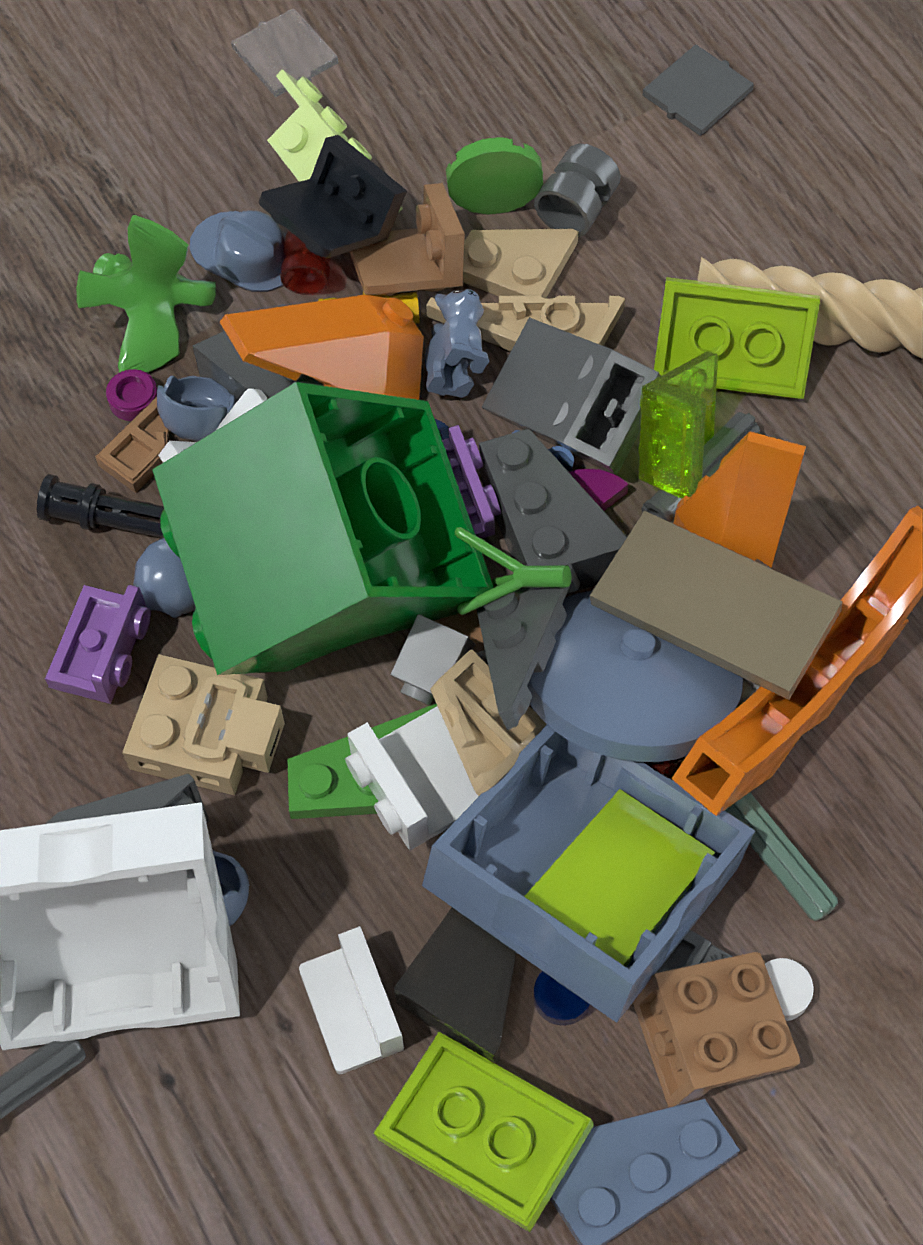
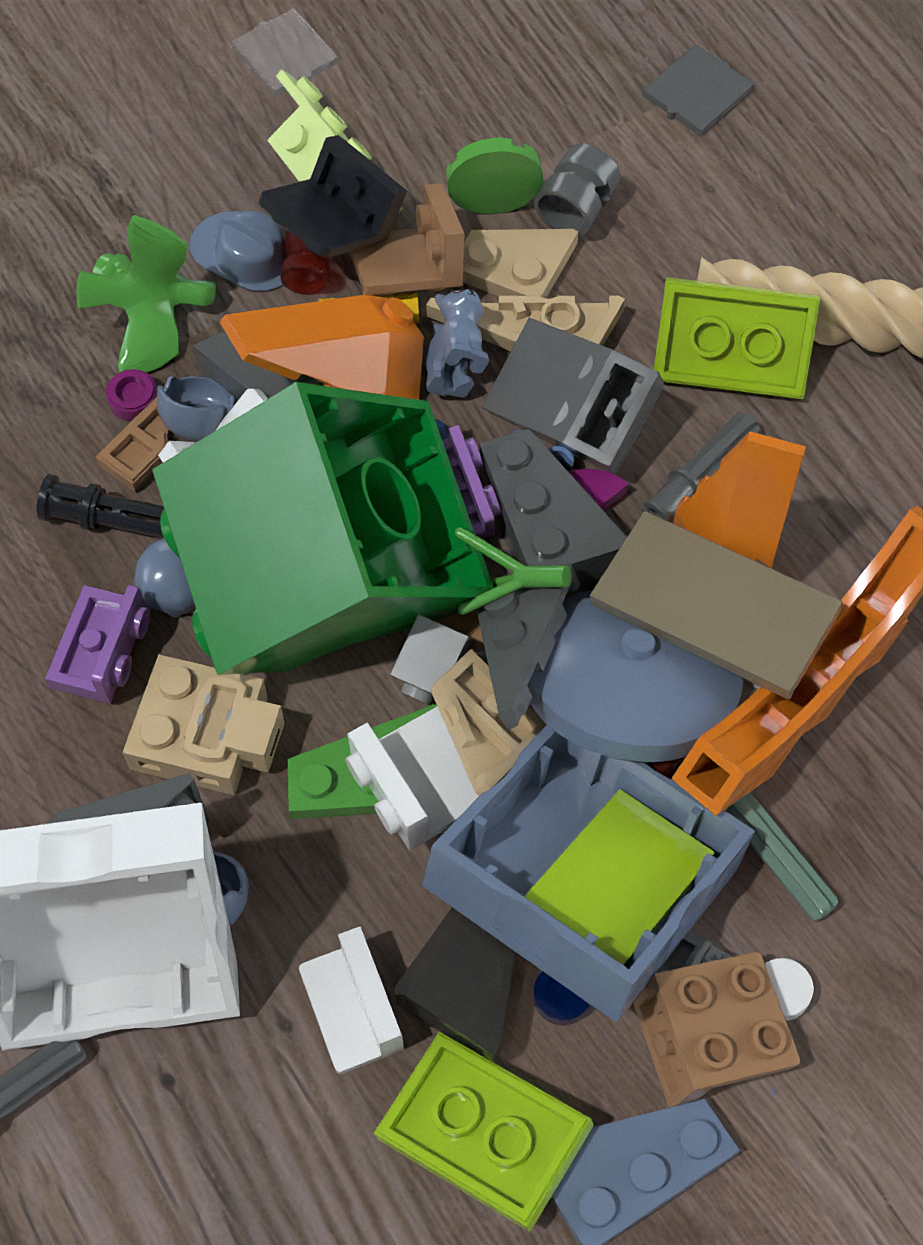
clear neon green bracket [639,351,718,499] -> none

